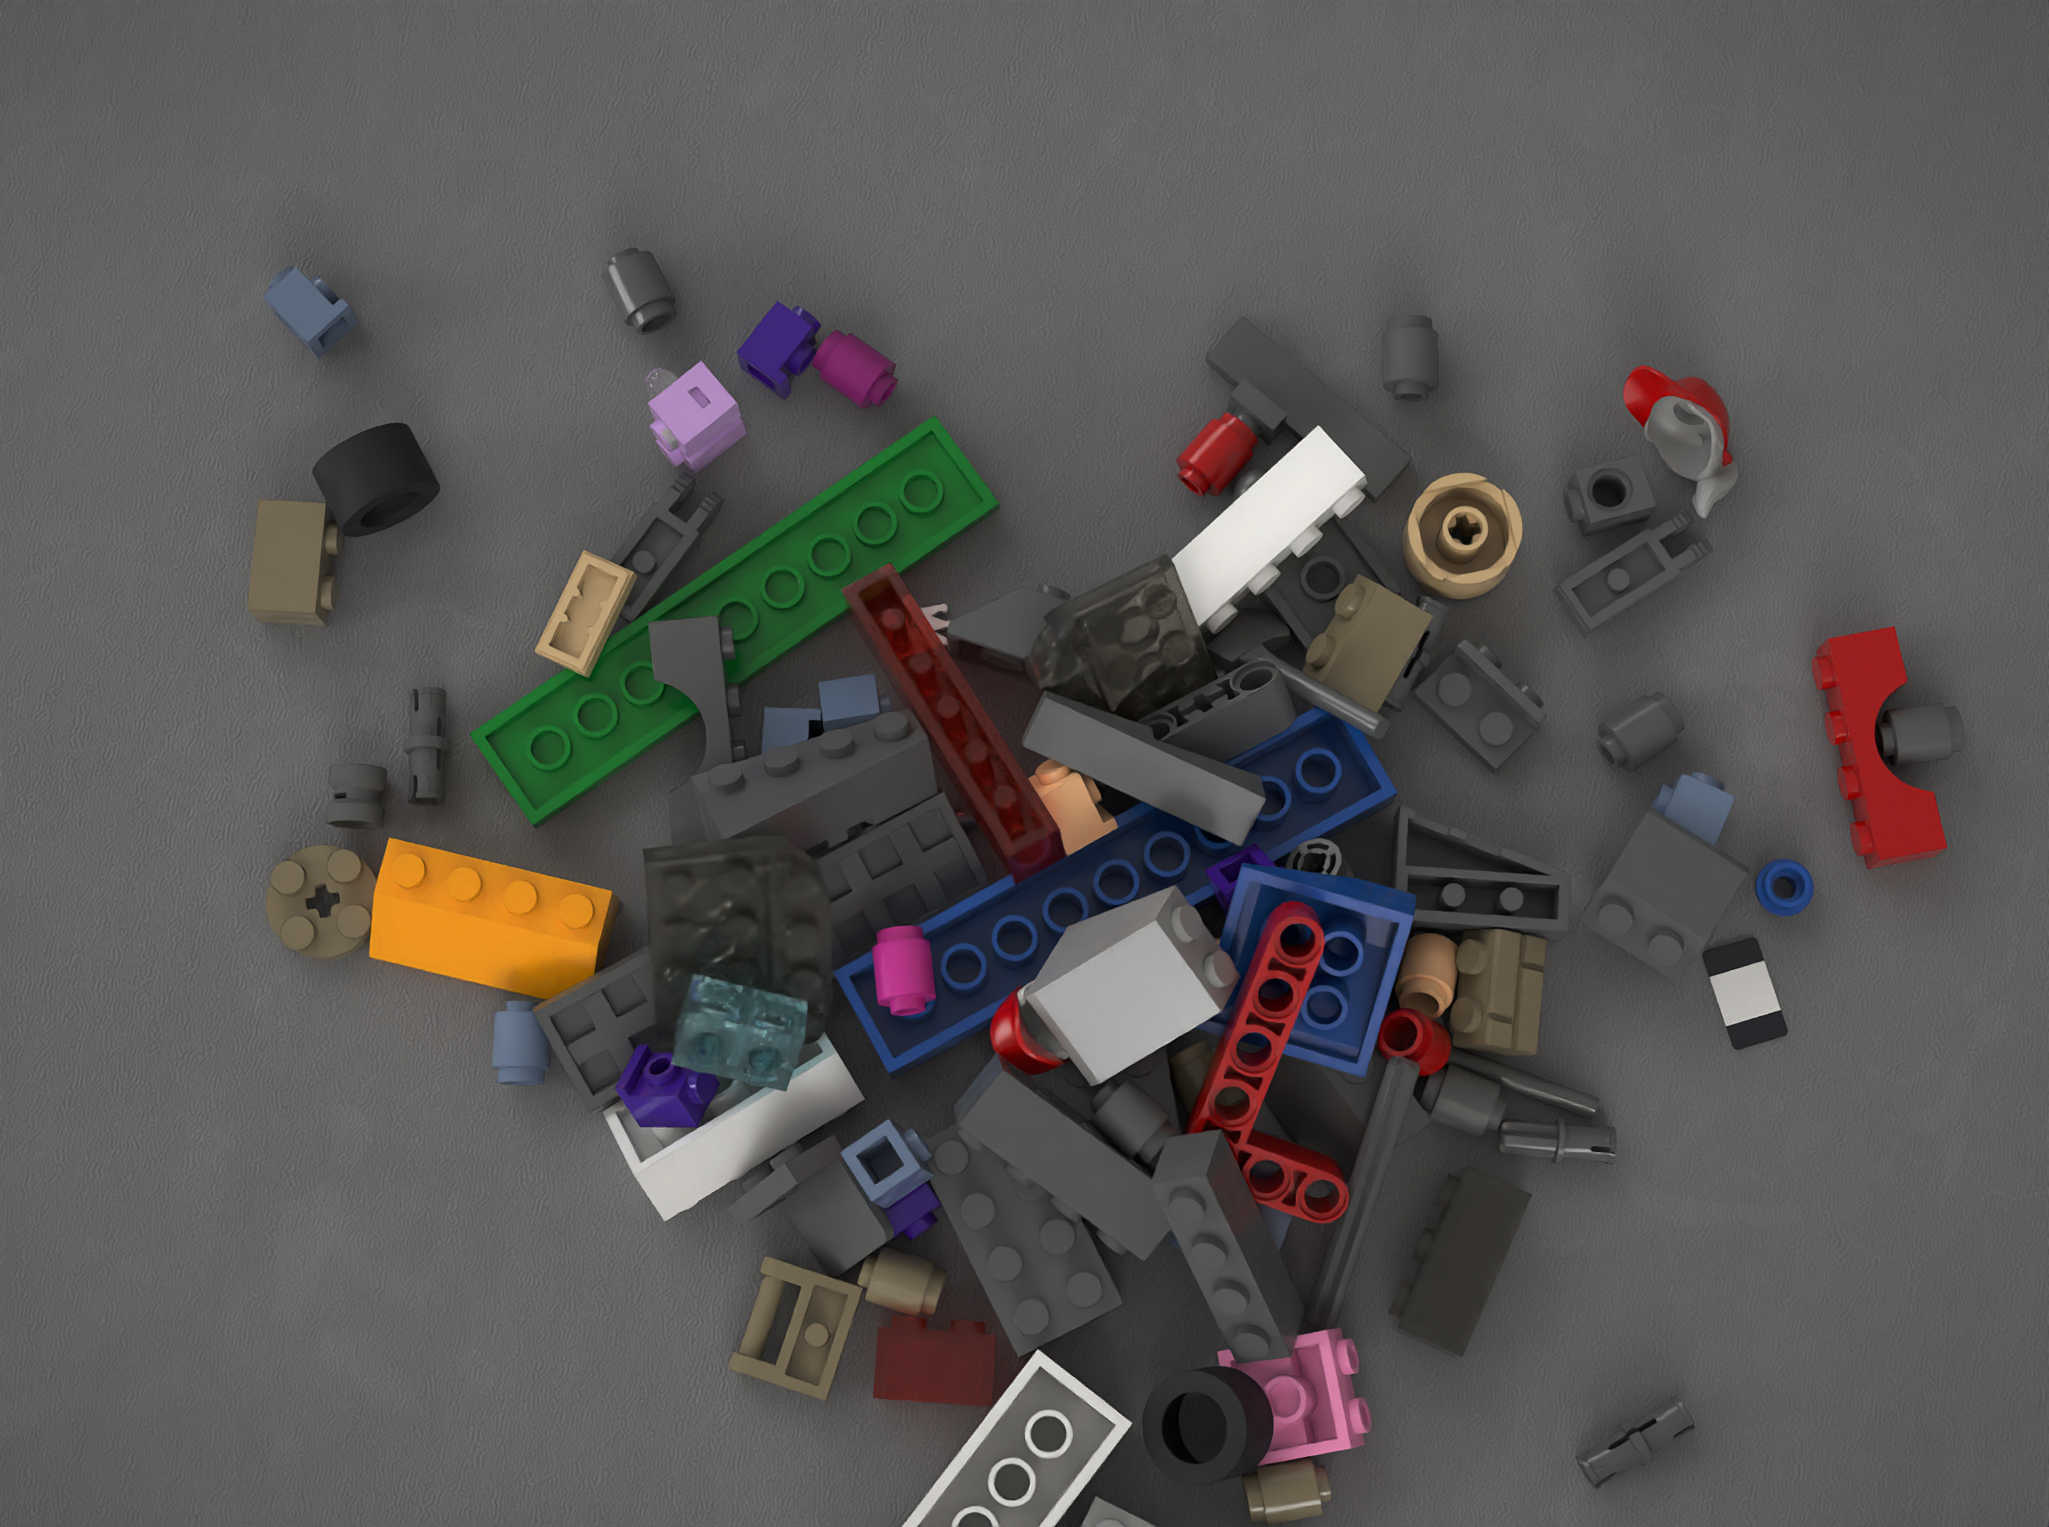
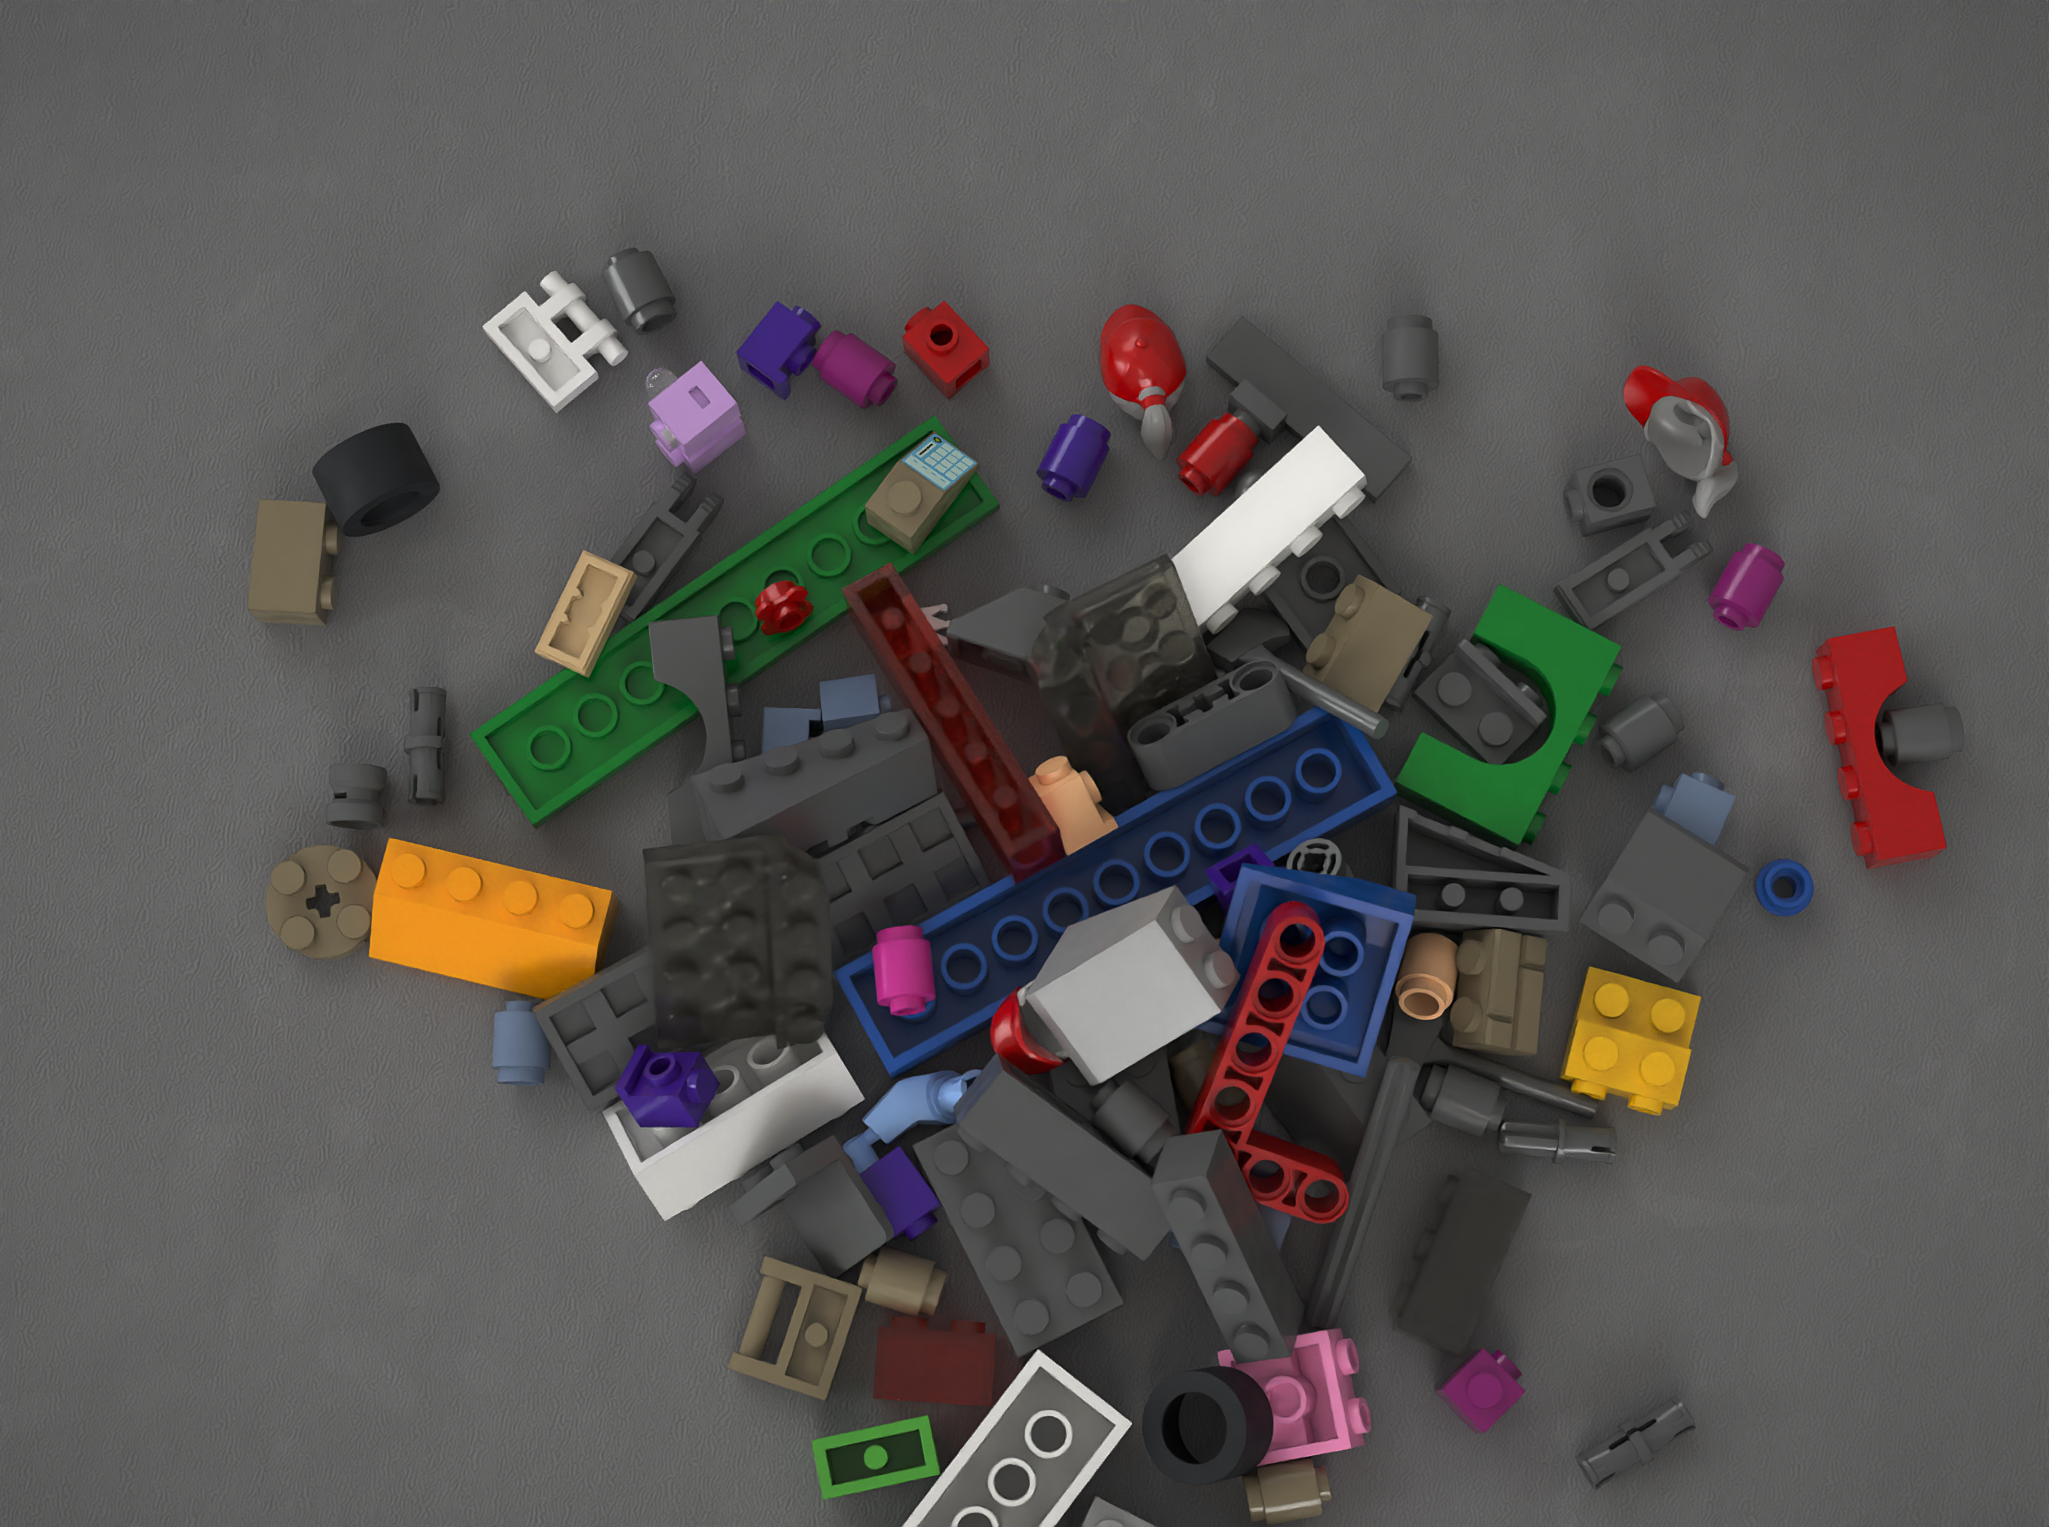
sand blue brick [262,267,359,359] -> none
clear light blue brick [671,974,808,1092] -> none
sand blue brick [840,1119,935,1209] -> none
dark grey slope [1022,691,1266,847] -> none
red brick [1377,1008,1451,1076] -> none
tan brick [1402,473,1523,599] -> none
sticker [1703,938,1788,1050] -> none
none -> white plate [482,271,628,413]
none -> red plate [755,581,813,635]
none -> bright green brick [811,1415,942,1500]
none -> light blue arm [842,1069,982,1174]
none -> dark tan slope [865,432,980,555]
none -> red brick [902,300,990,400]
none -> dark purple brick [1036,414,1111,502]
none -> red hair [1100,304,1187,460]
none -> green arch [1394,584,1623,851]
none -> magenta brick [1435,1348,1526,1434]
none -> yellow plate [1558,966,1701,1116]
none -> magenta brick [1708,543,1785,631]

